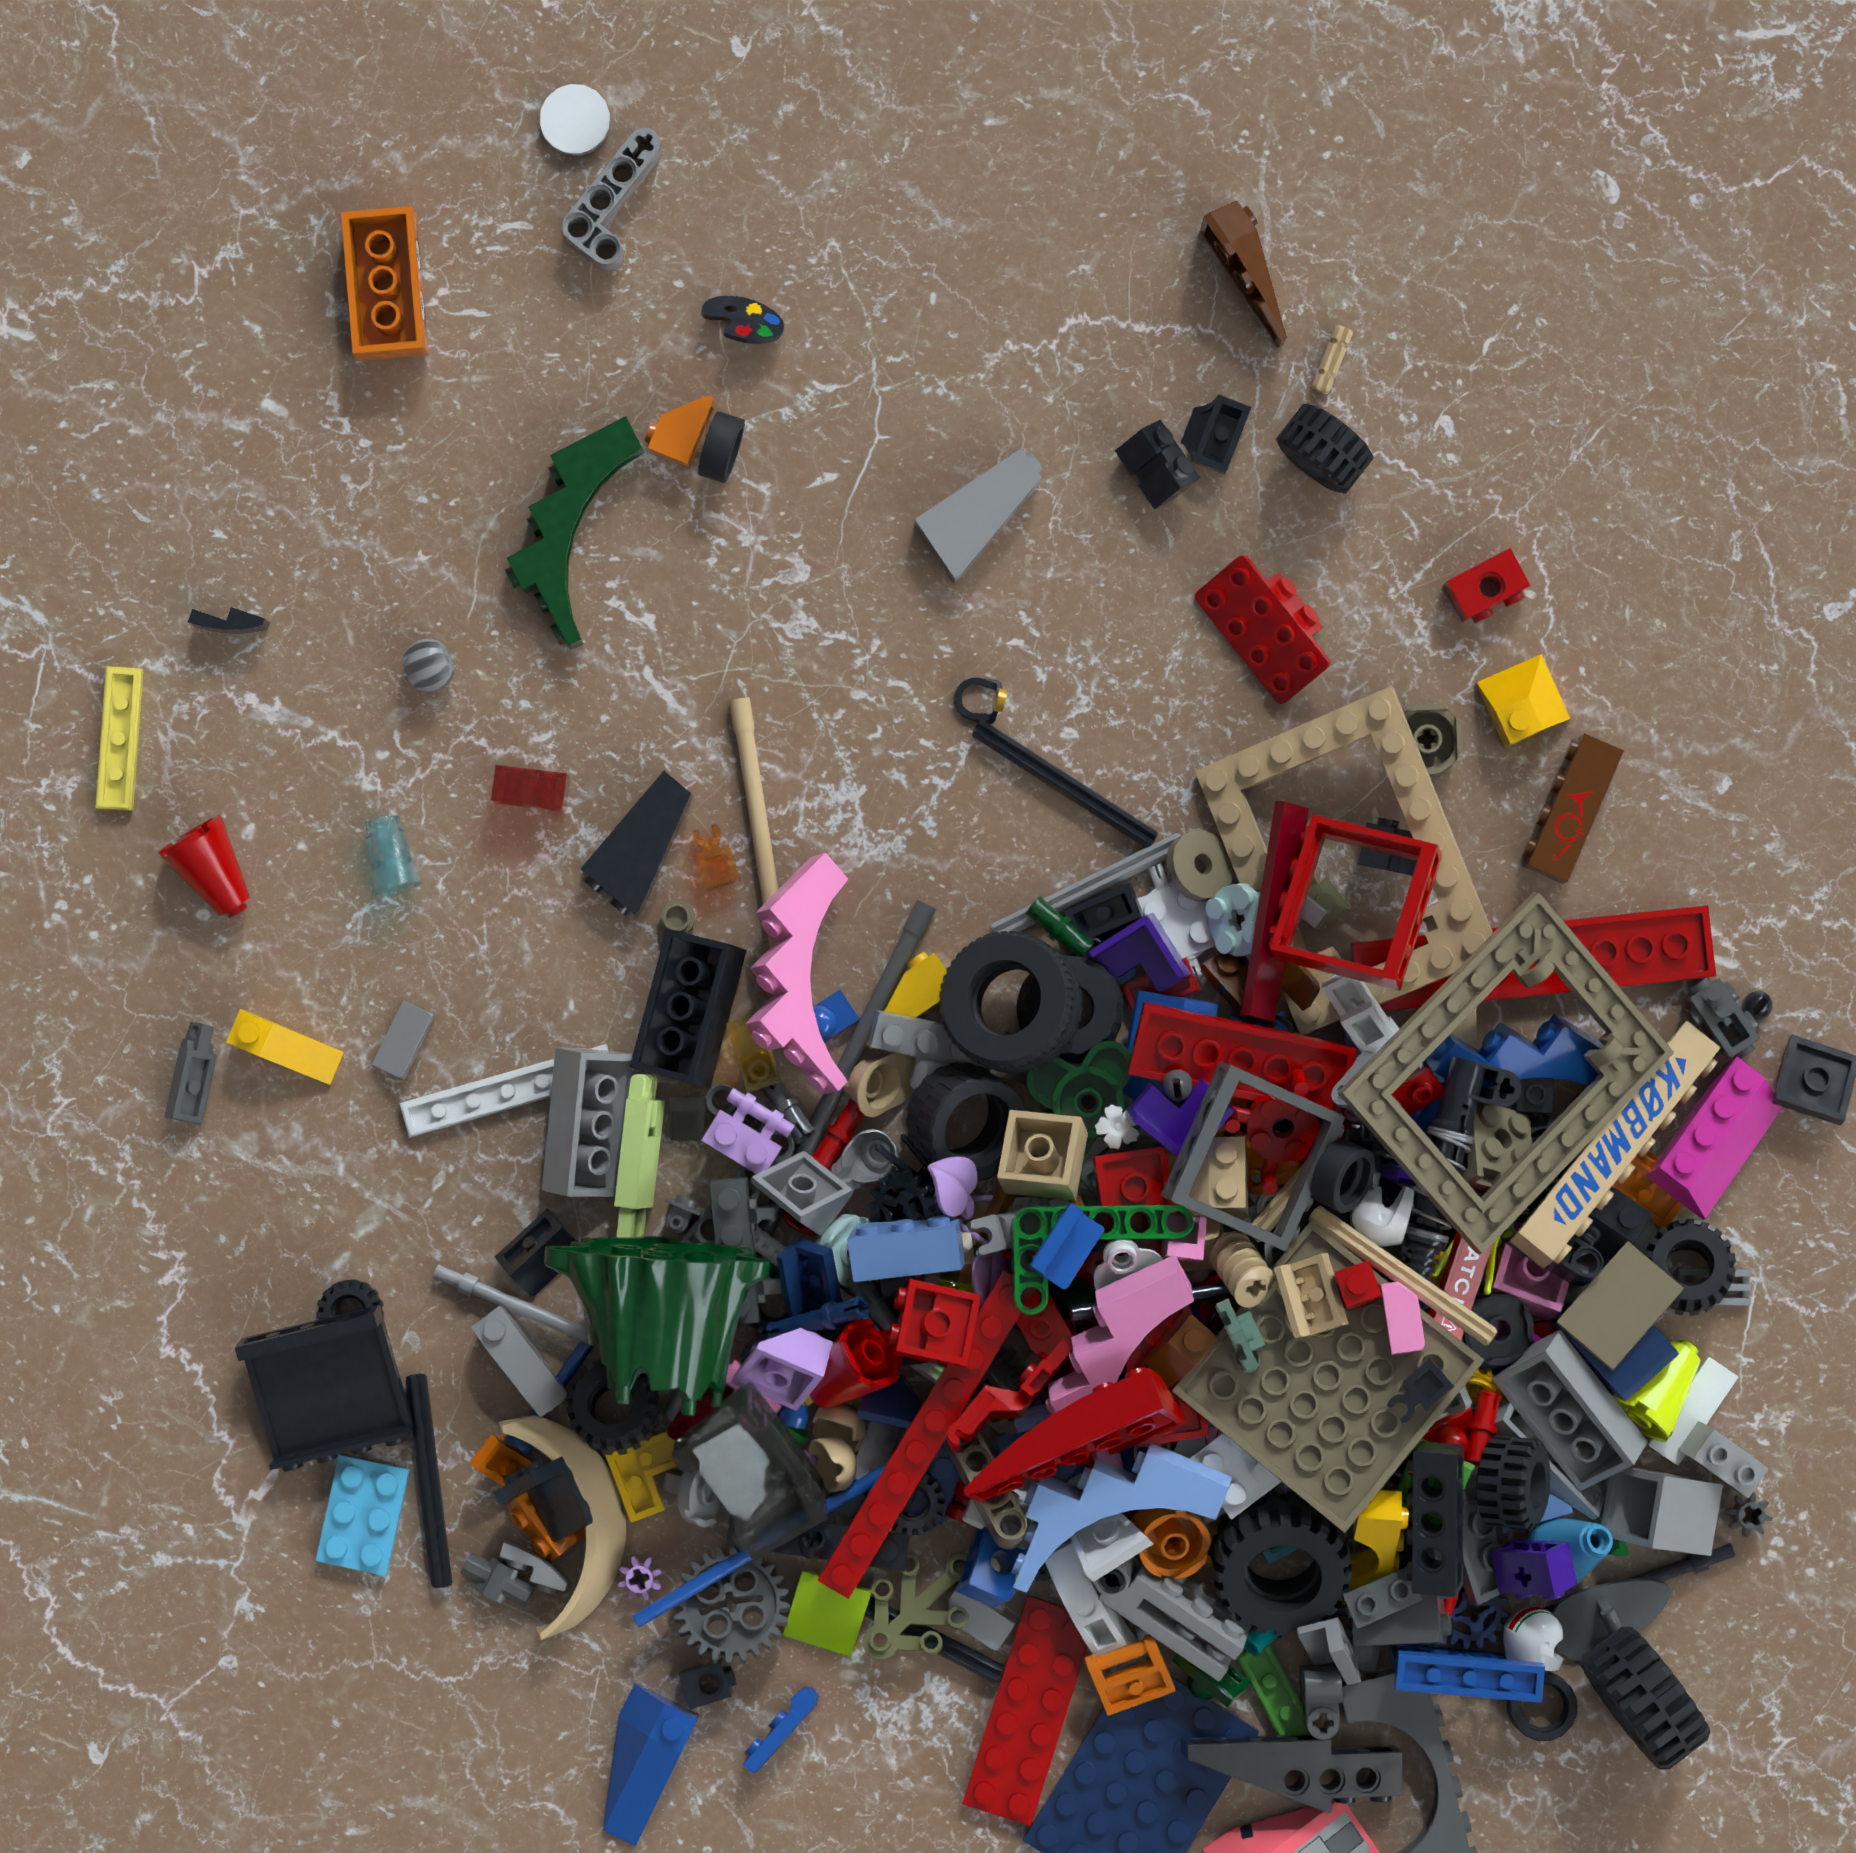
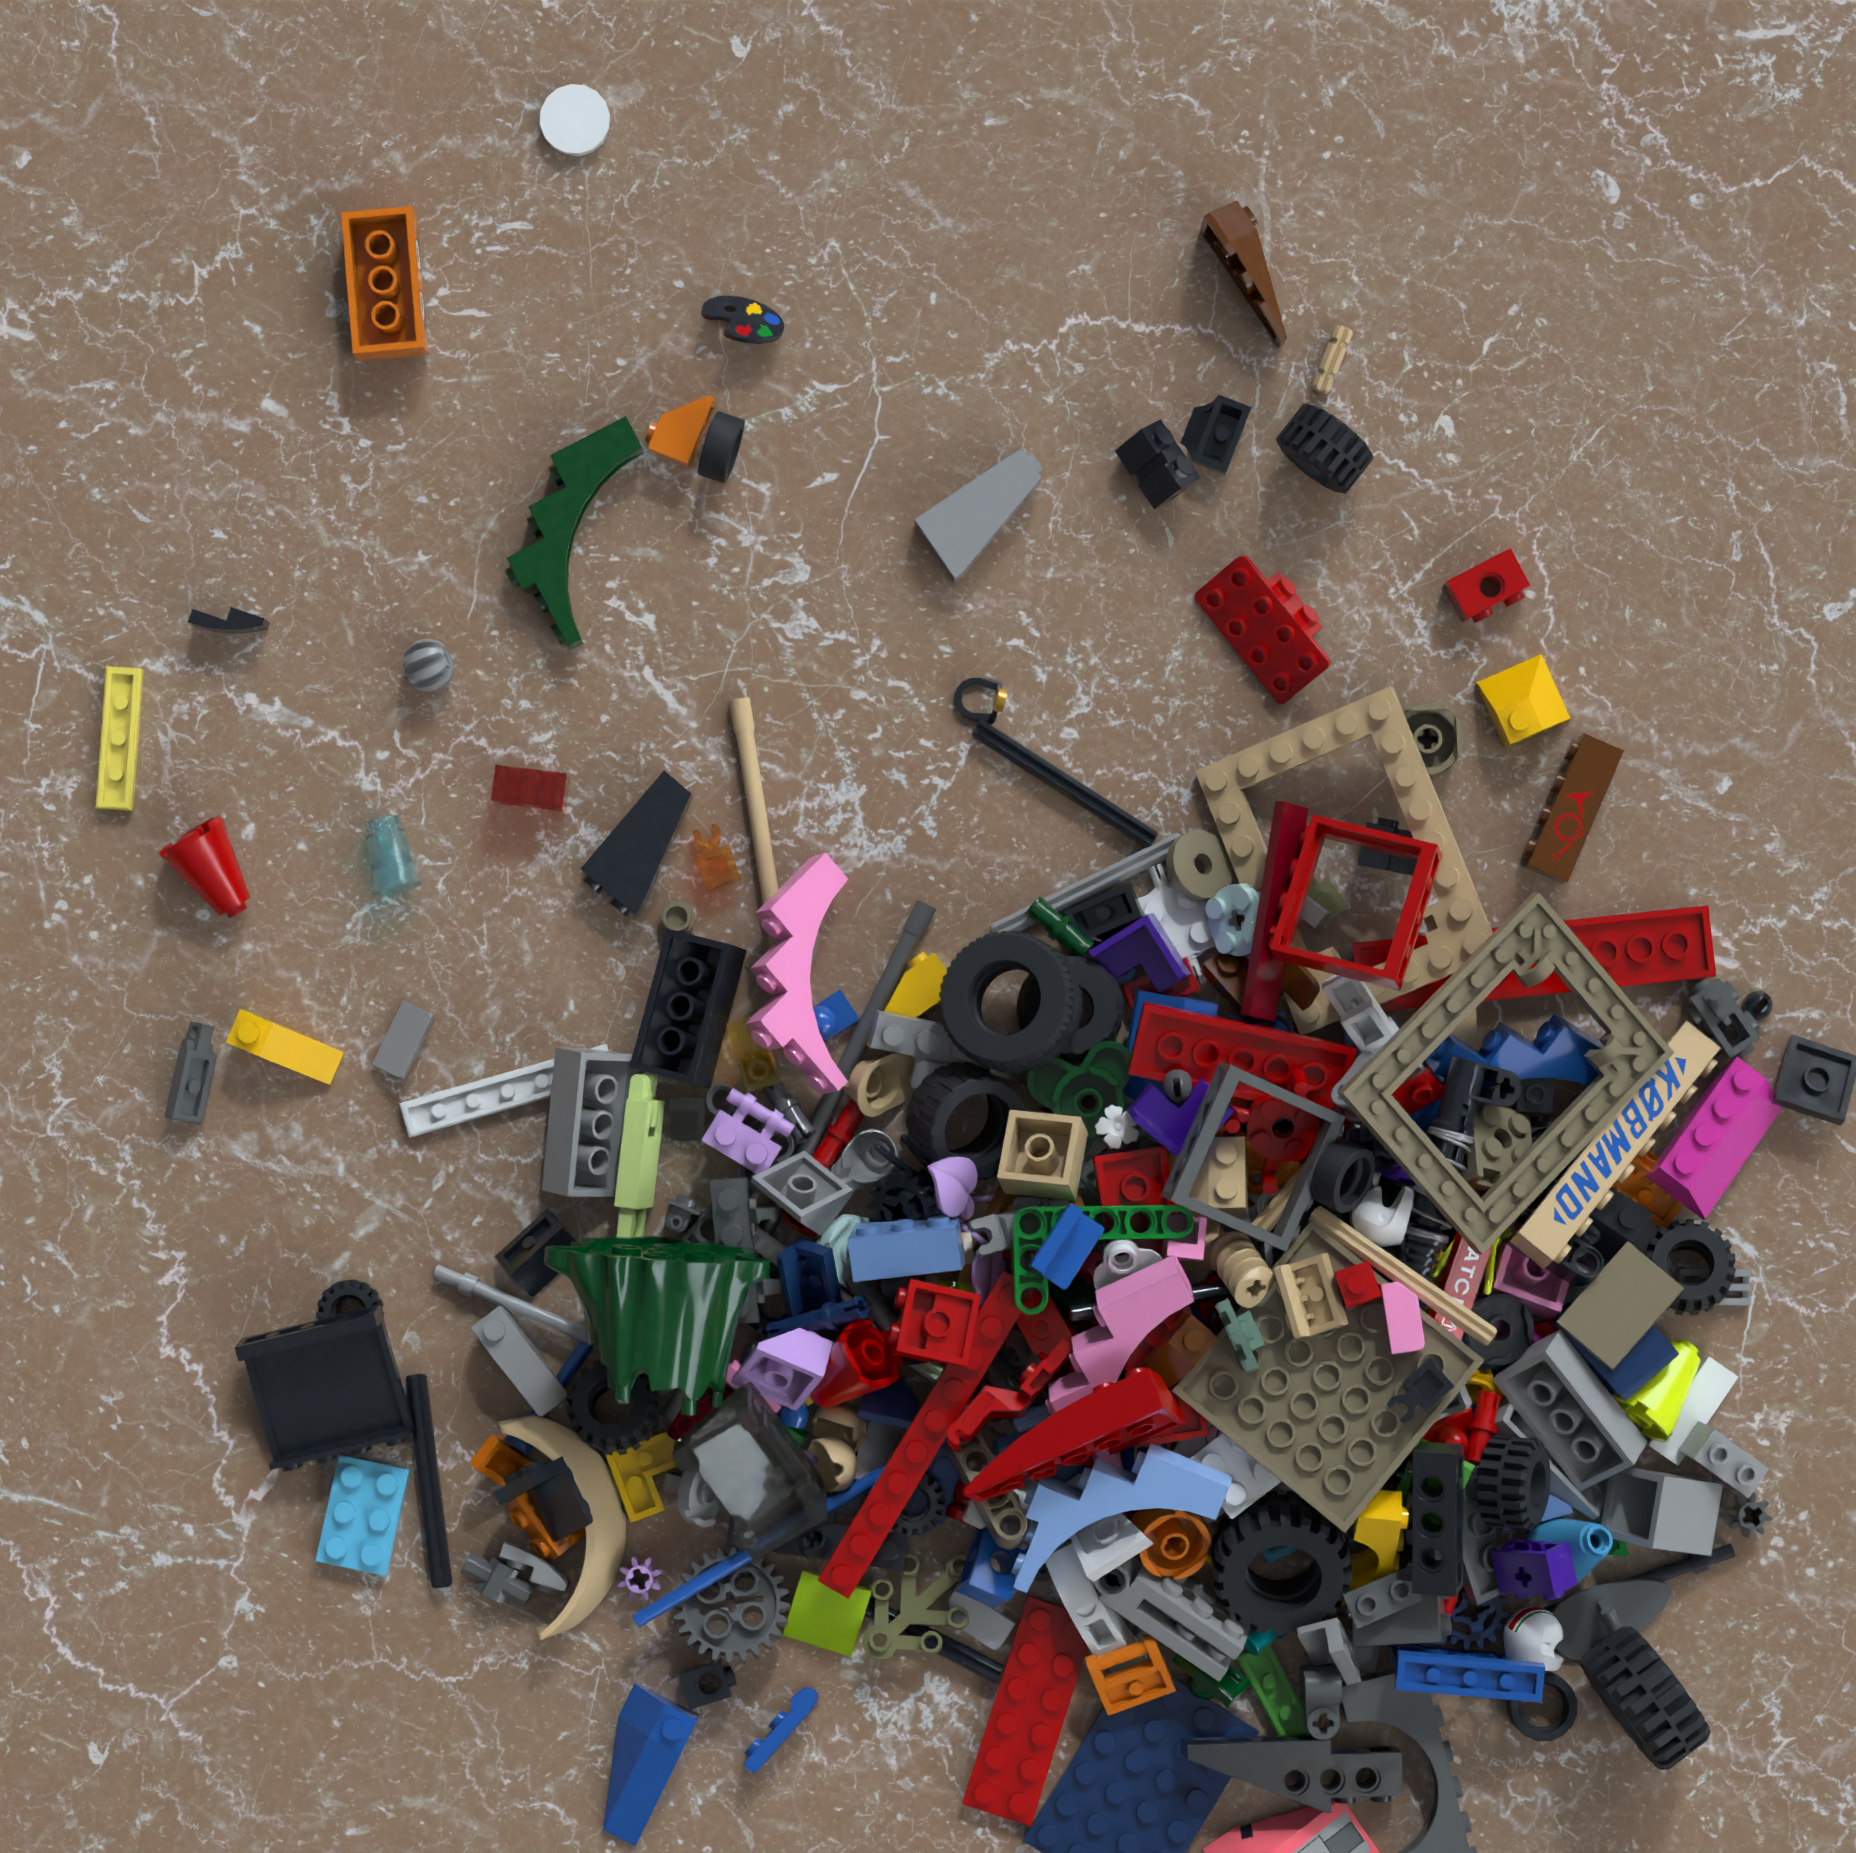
light grey beam [562,128,662,271] -> none

